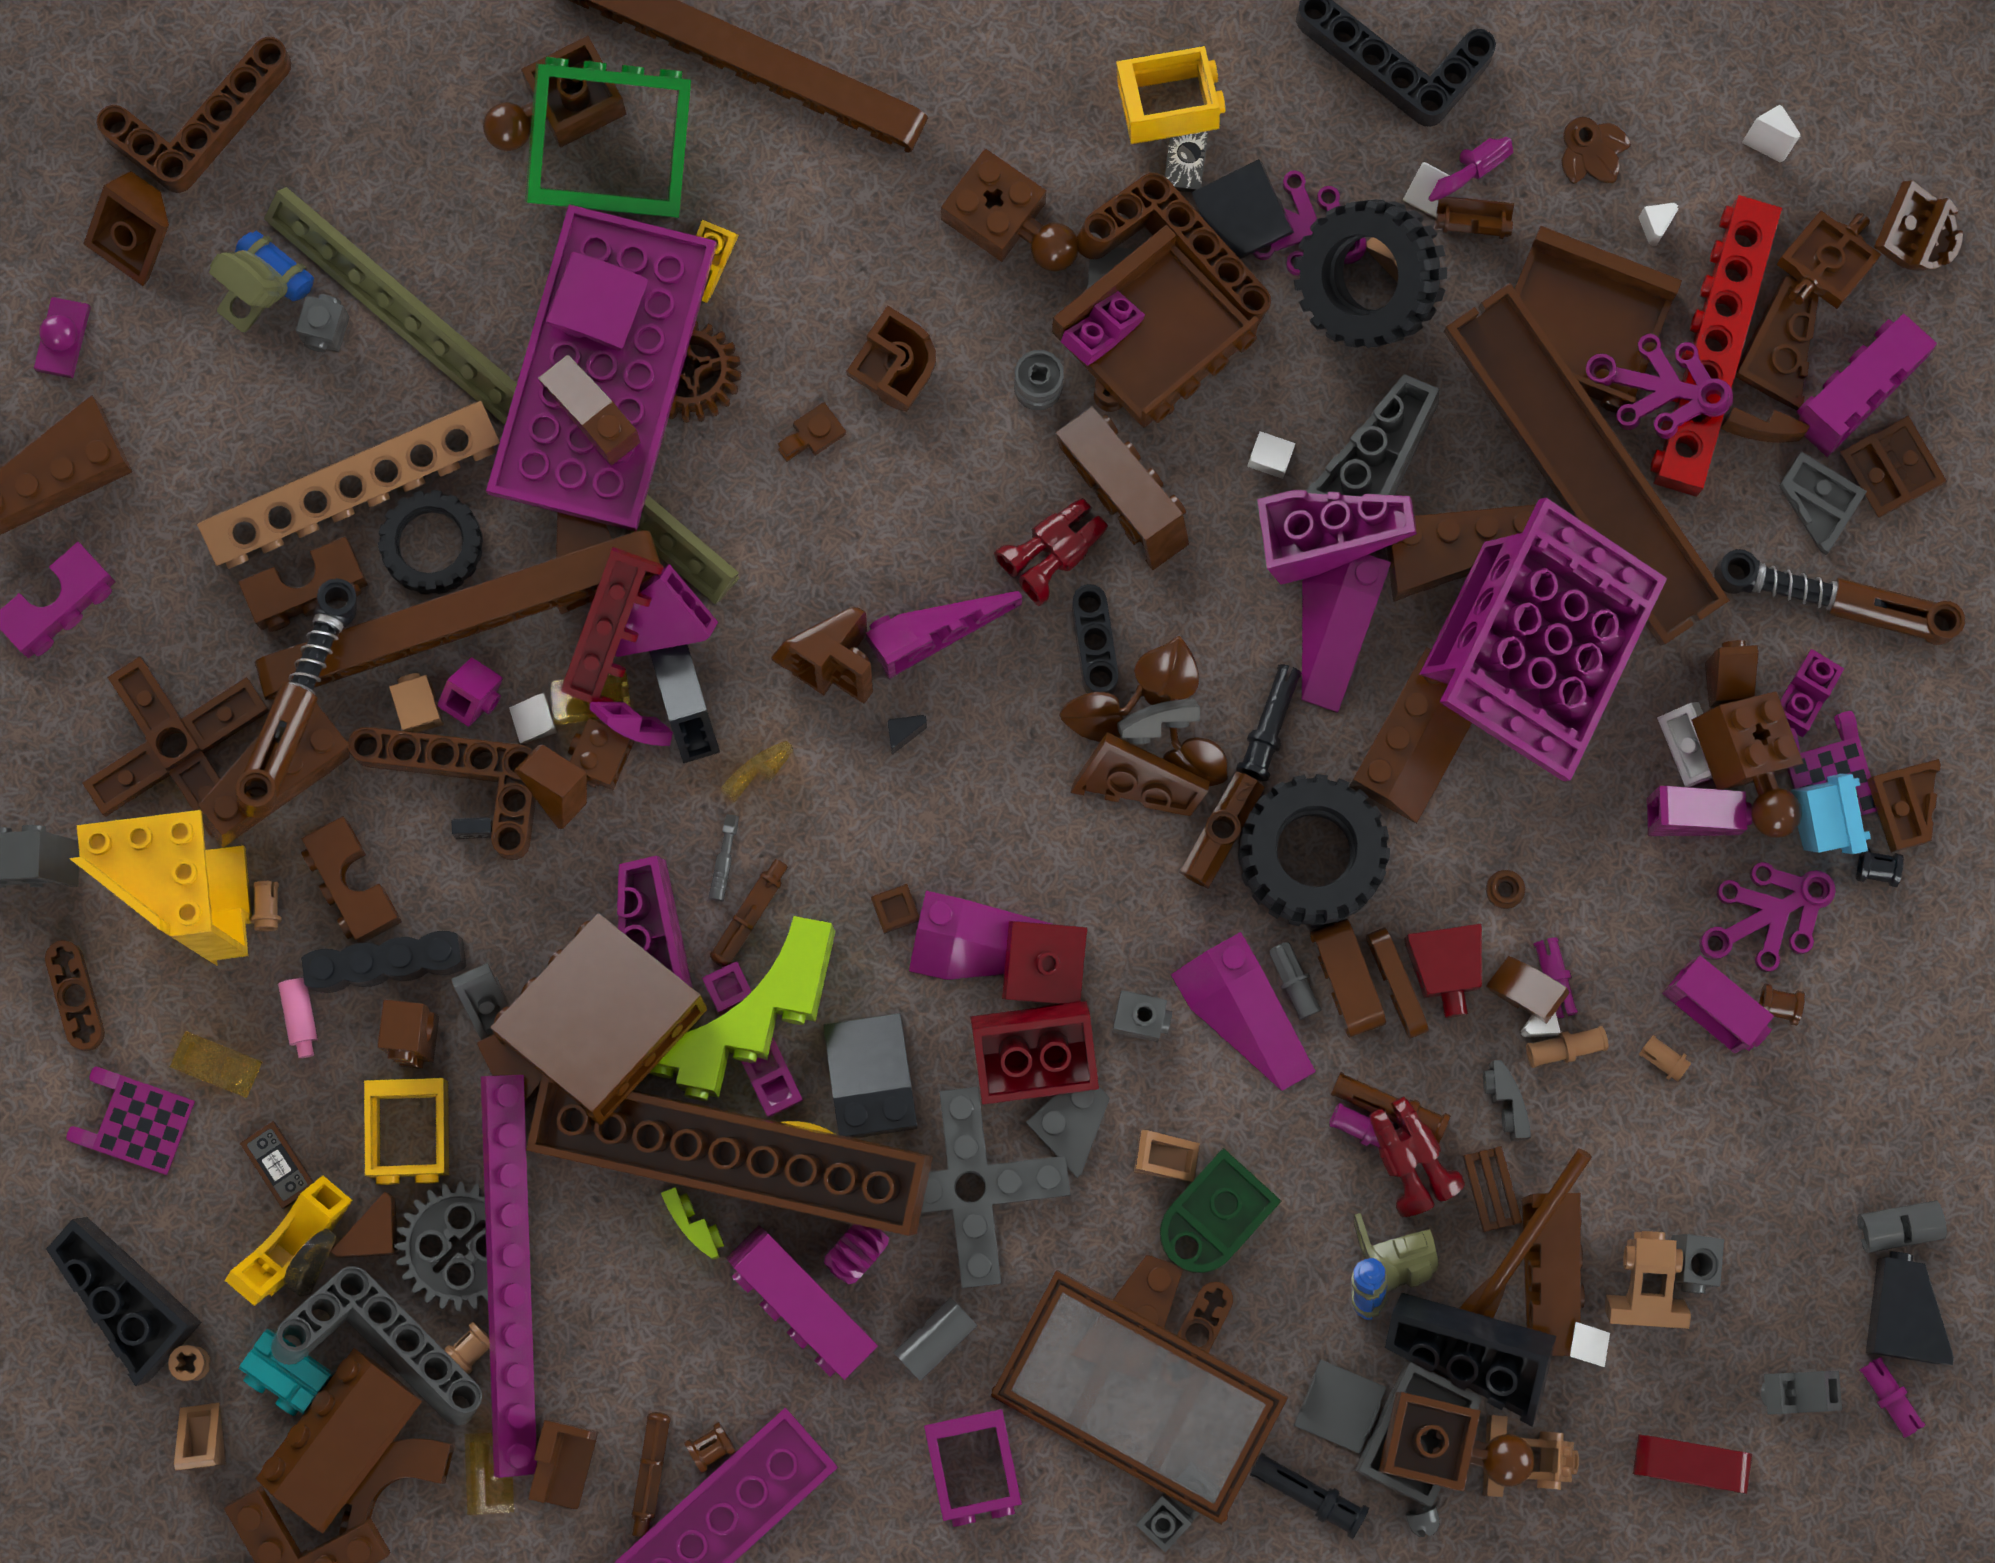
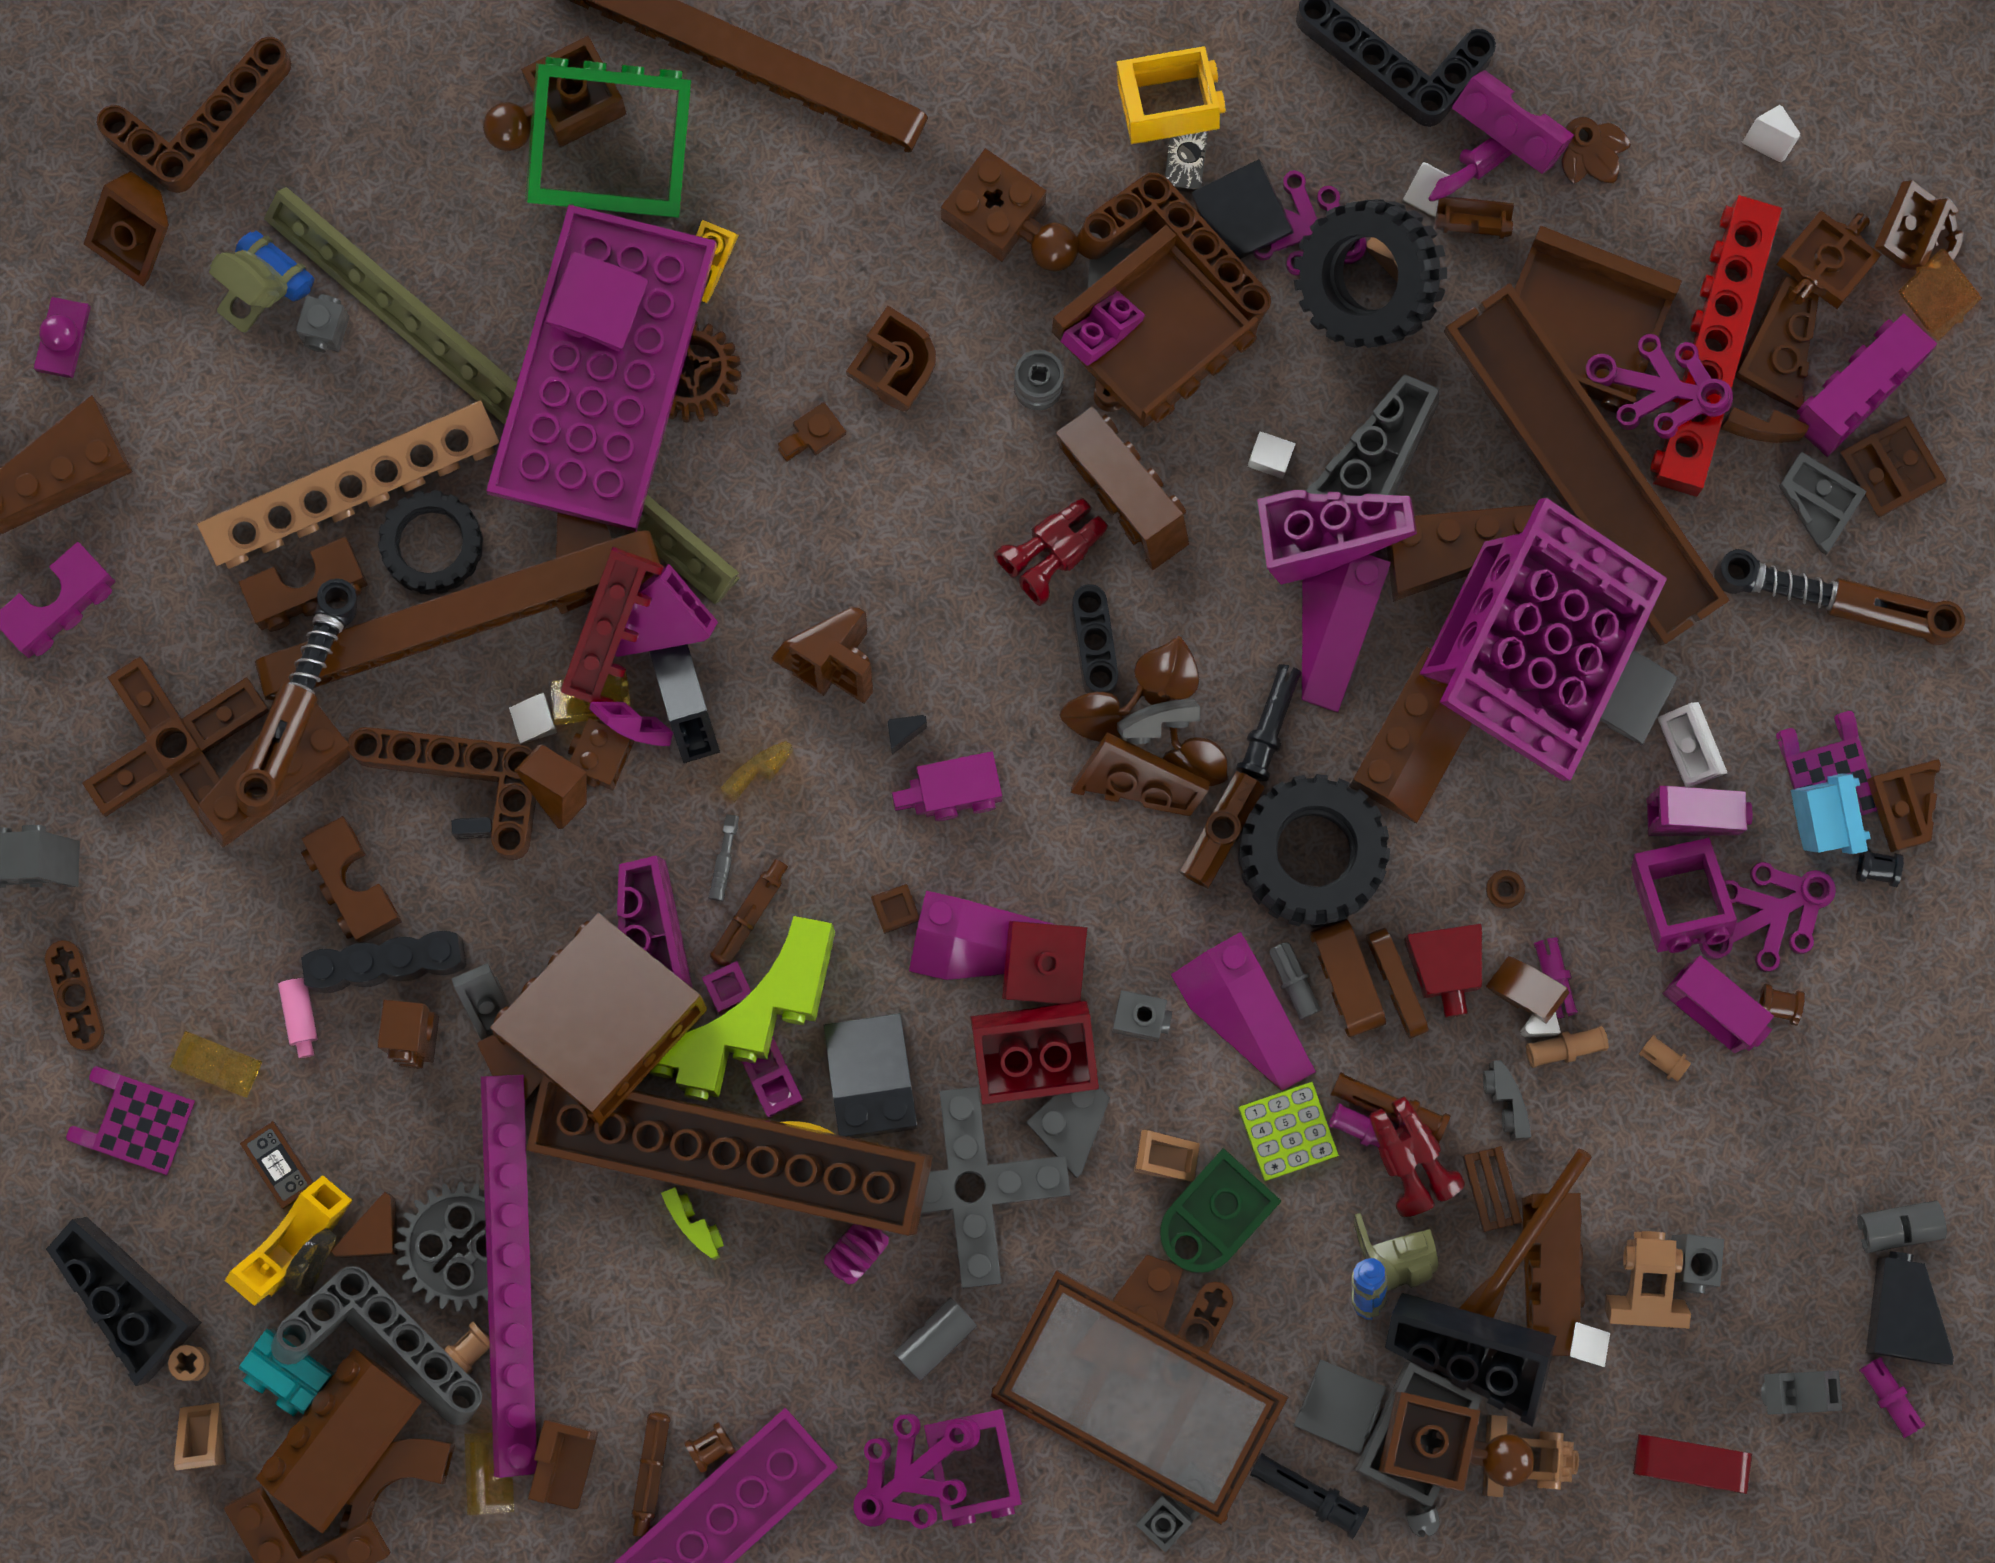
yellow panel [69,810,252,966] -> none
medium nougat pin [250,881,282,932] -> none
yellow window [364,1078,449,1185] -> none
medium nougat brick [389,673,444,733] -> none
magenta brick [437,657,503,727] -> none
slope [538,355,641,466] -> none
magenta wedge [726,1225,878,1380] -> none
magenta wedge [866,591,1022,679] -> none
white slope [1639,203,1679,247] -> none
reddish brown brick [1691,691,1803,838] -> none
reddish brown slope [1705,640,1758,707] -> none
magenta slope [1780,649,1844,738] -> none
none -> magenta plant [853,1414,980,1529]
none -> magenta hinge [892,751,1002,821]
none -> tile [1238,1082,1339,1182]
none -> magenta arch [1452,70,1575,174]
none -> dark grey slope [1600,650,1678,745]
none -> magenta window [1631,838,1737,953]
none -> clear orange piece [1898,249,1982,341]

